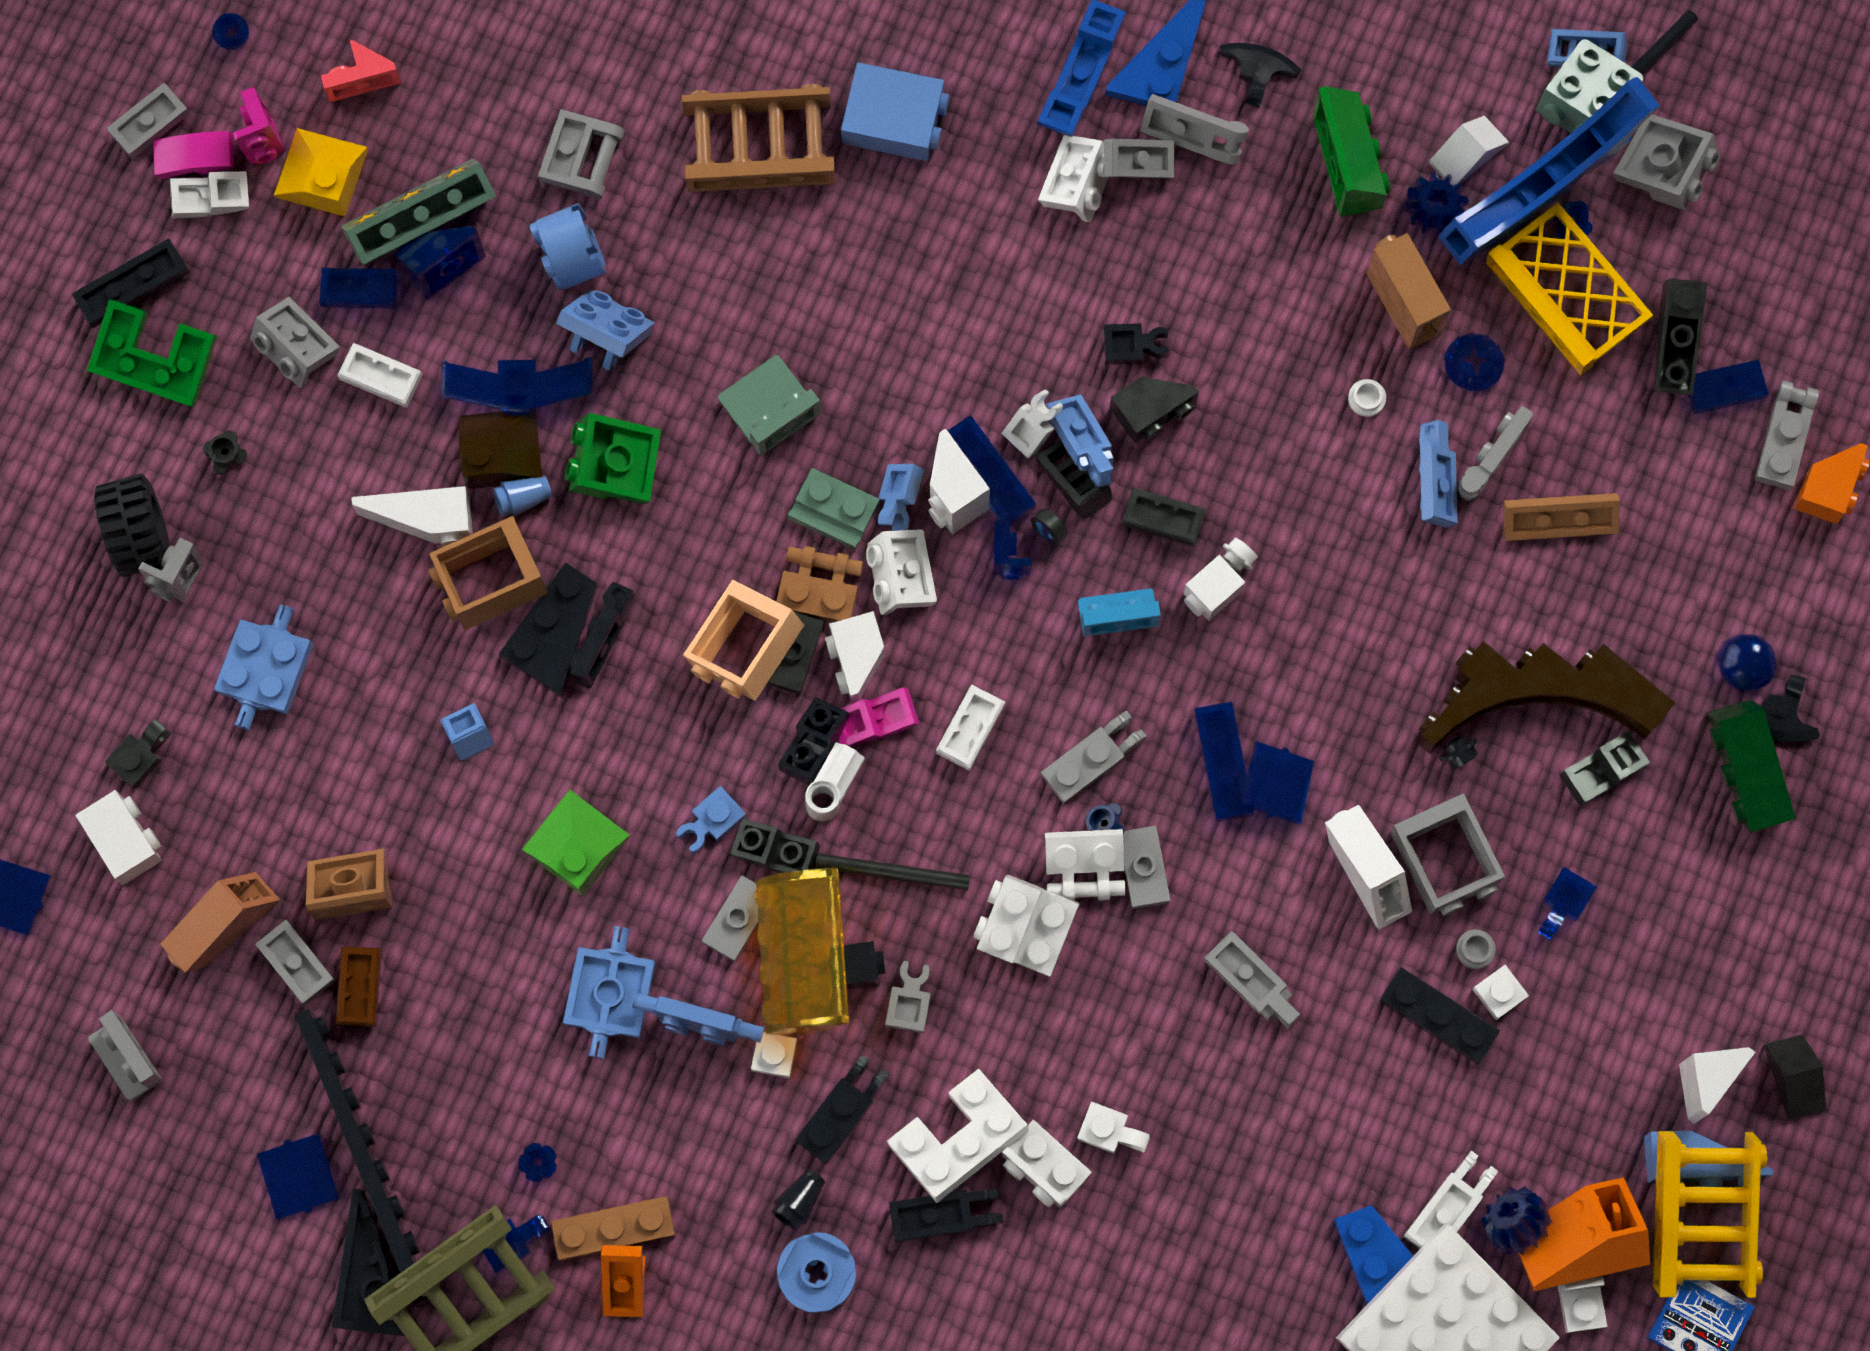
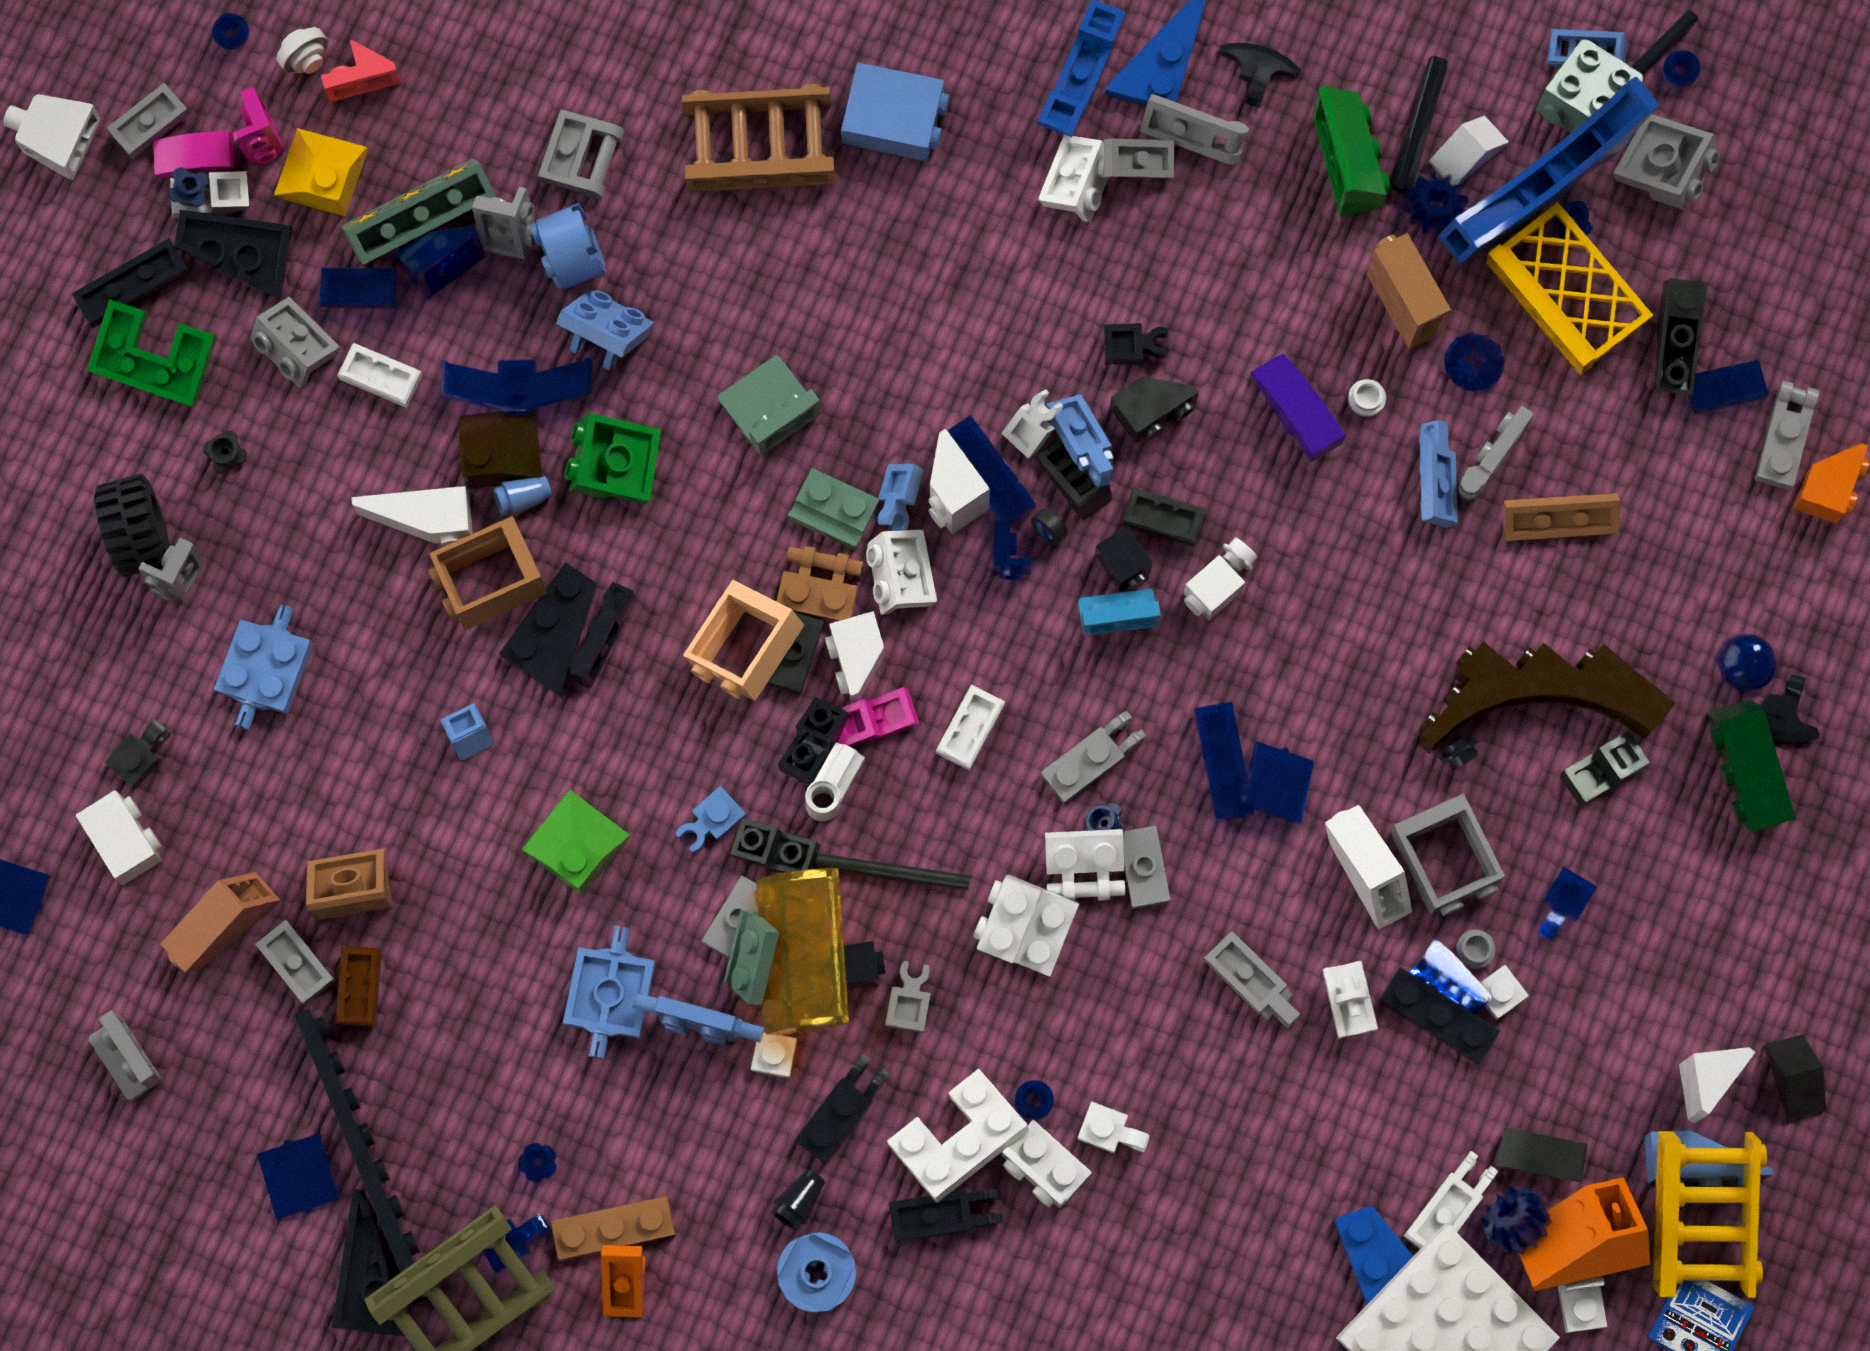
none -> white torso [3,94,101,180]
none -> dark blue plate [168,167,210,207]
none -> black wing [174,209,293,301]
none -> white plate [276,27,329,74]
none -> light grey bracket [472,187,536,259]
none -> sand green plate [724,909,779,1005]
none -> clear blue plate [1015,1080,1054,1120]
none -> black brick [1095,526,1153,592]
none -> dark purple slope [1250,354,1346,462]
none -> white hips [1322,961,1378,1039]
none -> black axle [1392,56,1448,194]
none -> clear blue slope [1410,937,1492,1015]
none -> pearl dark grey slope [1497,1127,1588,1183]
none -> clear blue plate [1663,50,1701,87]

